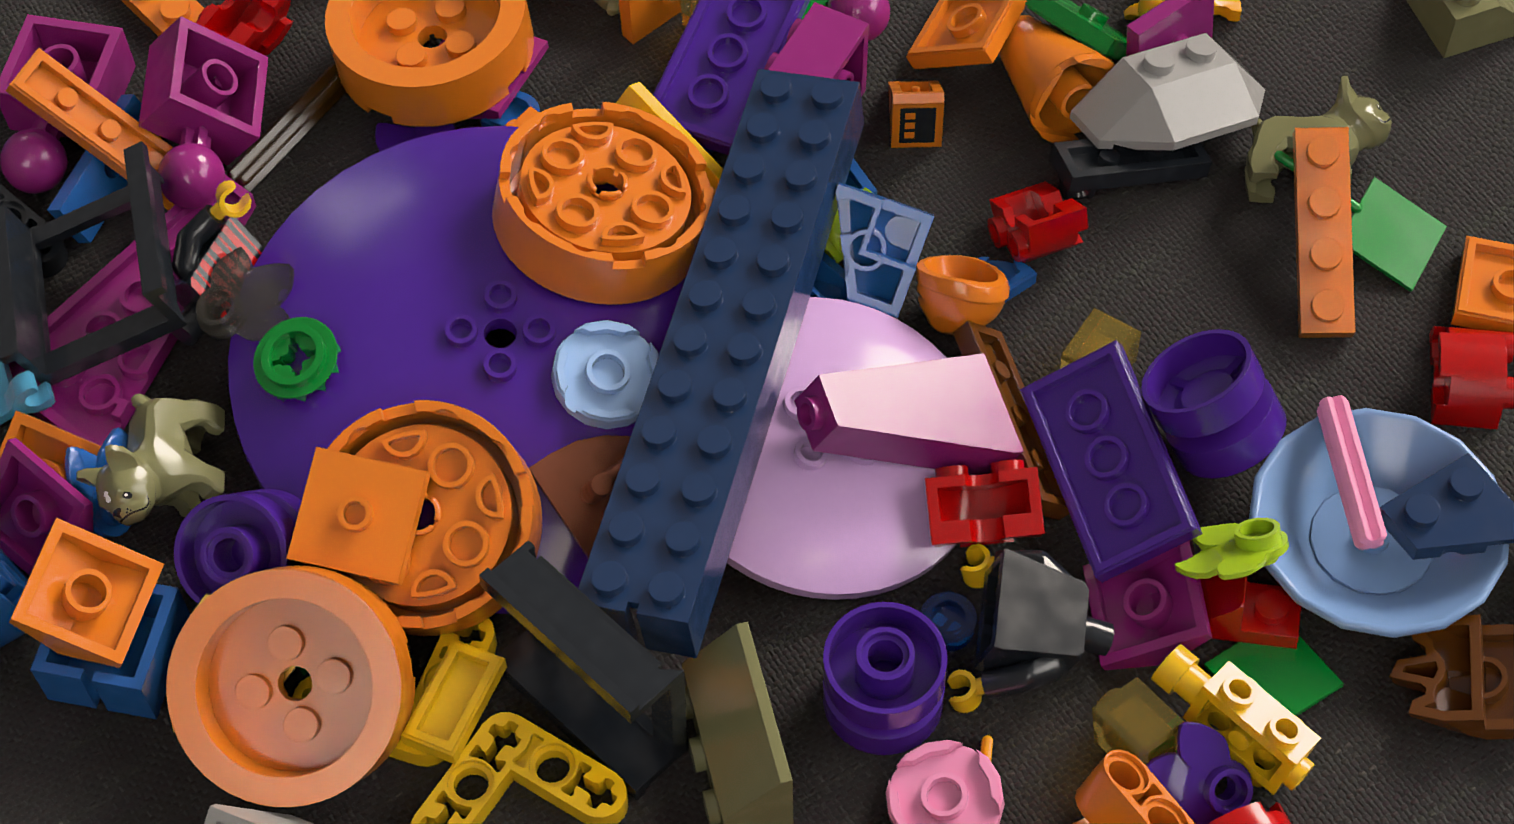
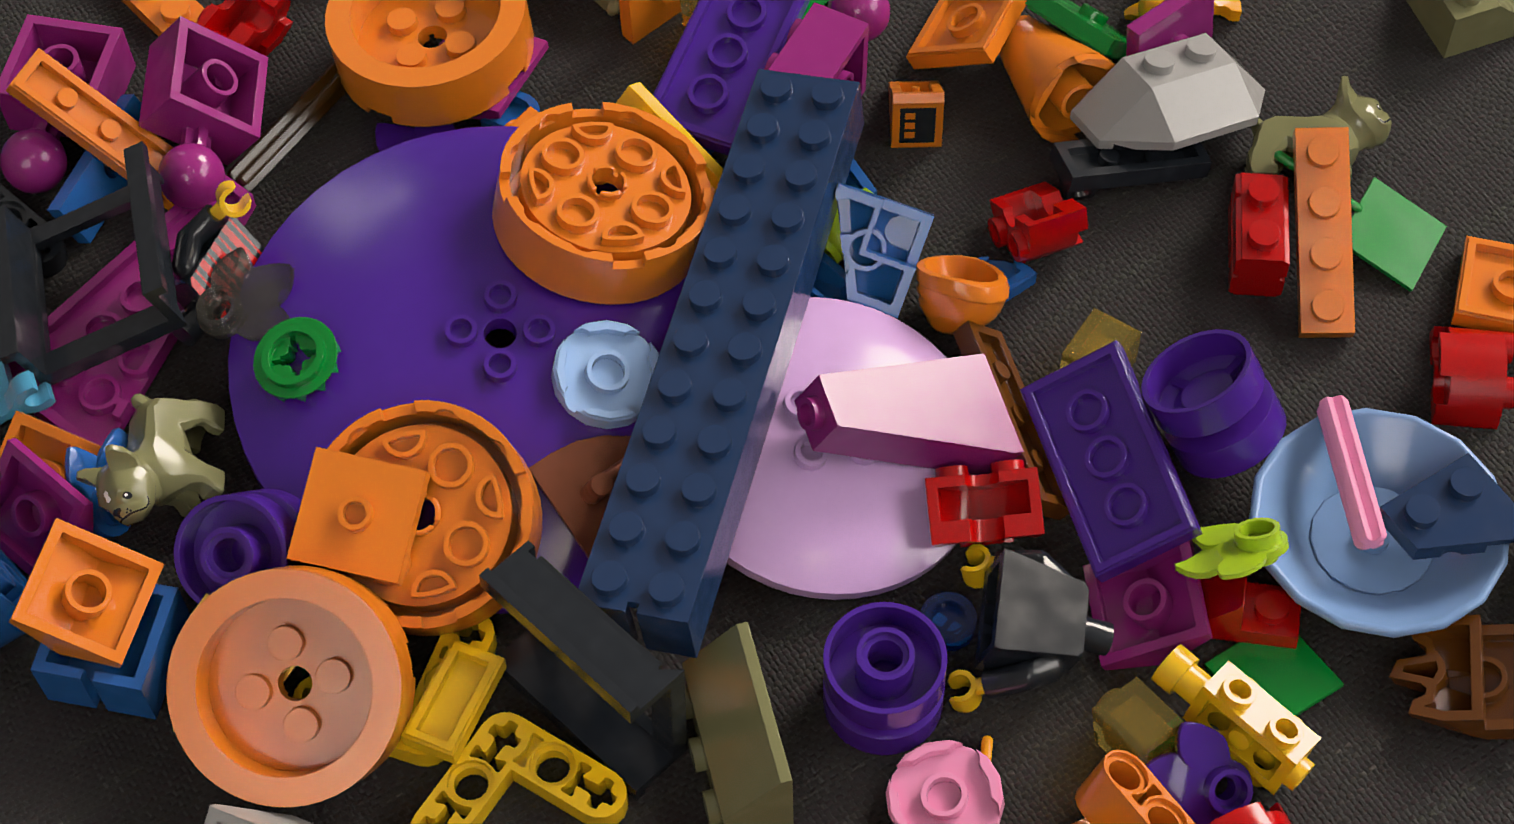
none -> red brick [1228,172,1290,297]

